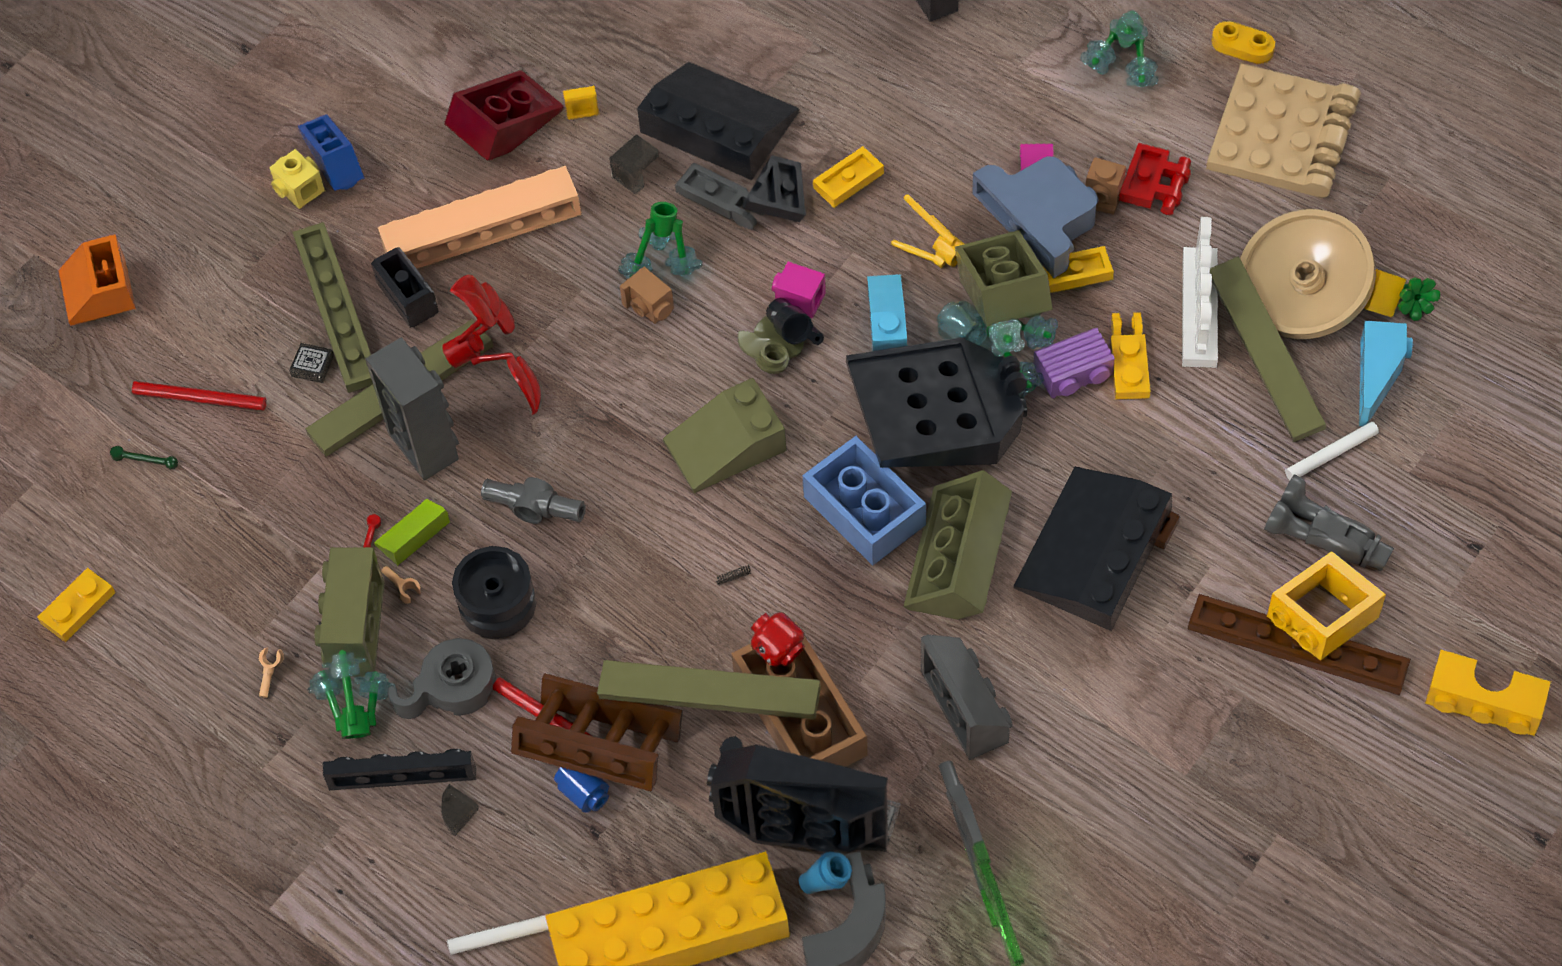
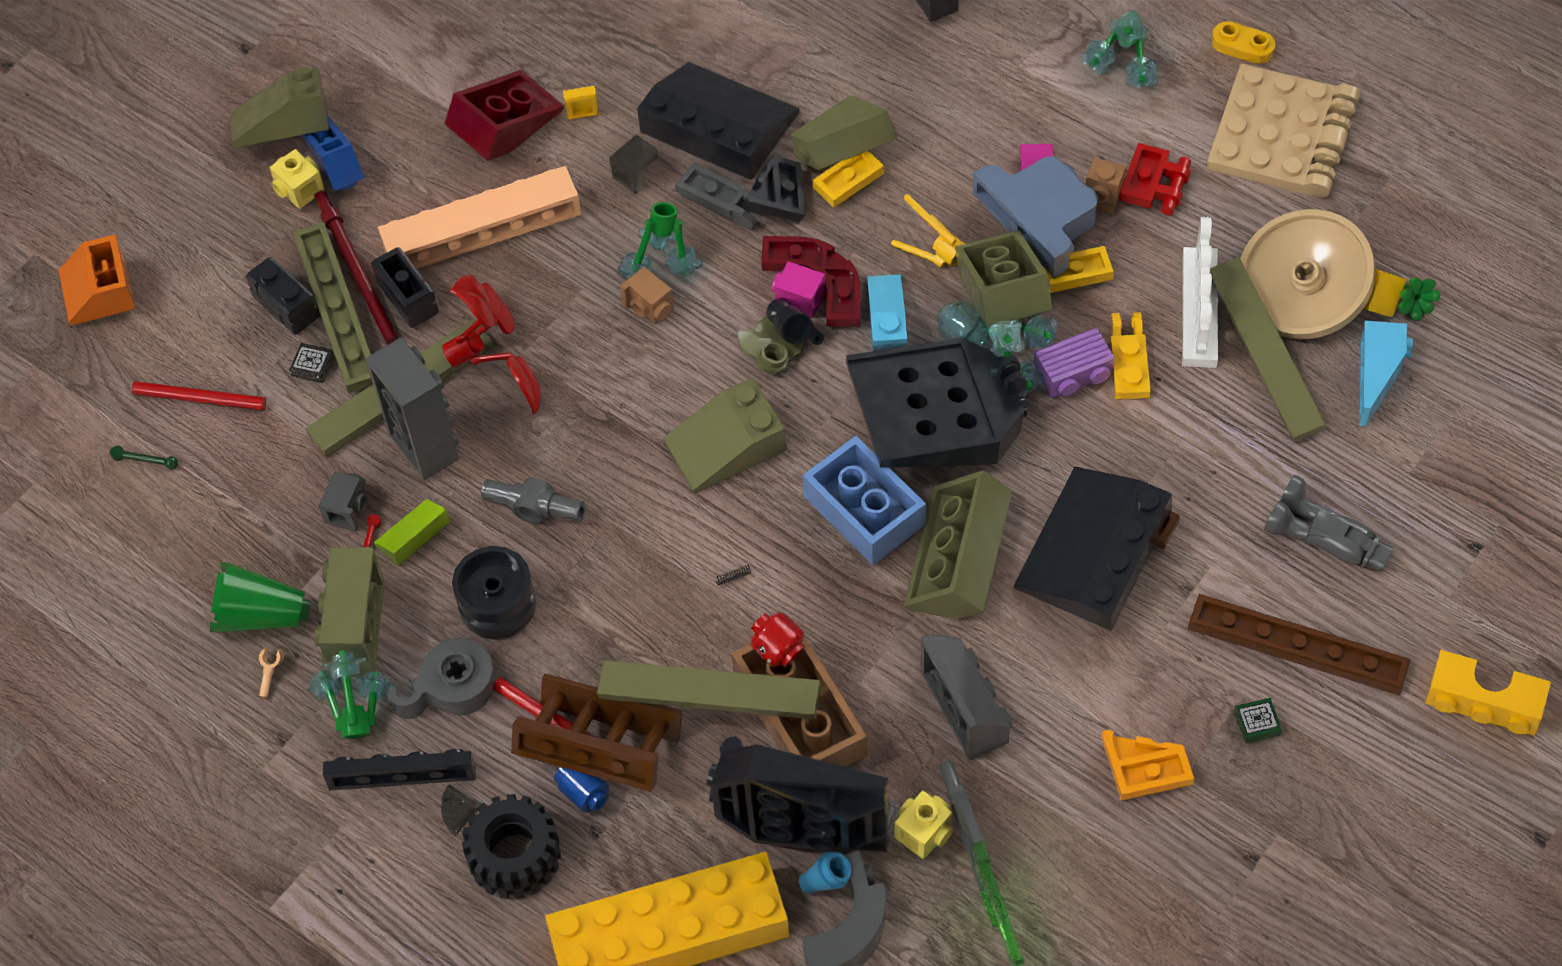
yellow plate [37,568,116,643] -> none
light nougat hand [381,566,421,604] -> none
white bar [447,915,549,955] -> none
yellow window [1267,551,1386,661] -> none
white bar [1285,421,1379,480] -> none
none -> green cone [210,562,311,633]
none -> olive slope [231,67,329,148]
none -> black brick [245,257,320,335]
none -> dark red bar [314,190,399,345]
none -> dark grey brick [318,471,367,532]
none -> black tyre [462,794,561,899]
none -> dark red plate [761,236,861,327]
none -> olive slope [791,95,897,170]
none -> light yellow brick [894,790,953,860]
none -> light orange wing [1101,730,1194,801]
none -> tile [1234,698,1282,744]

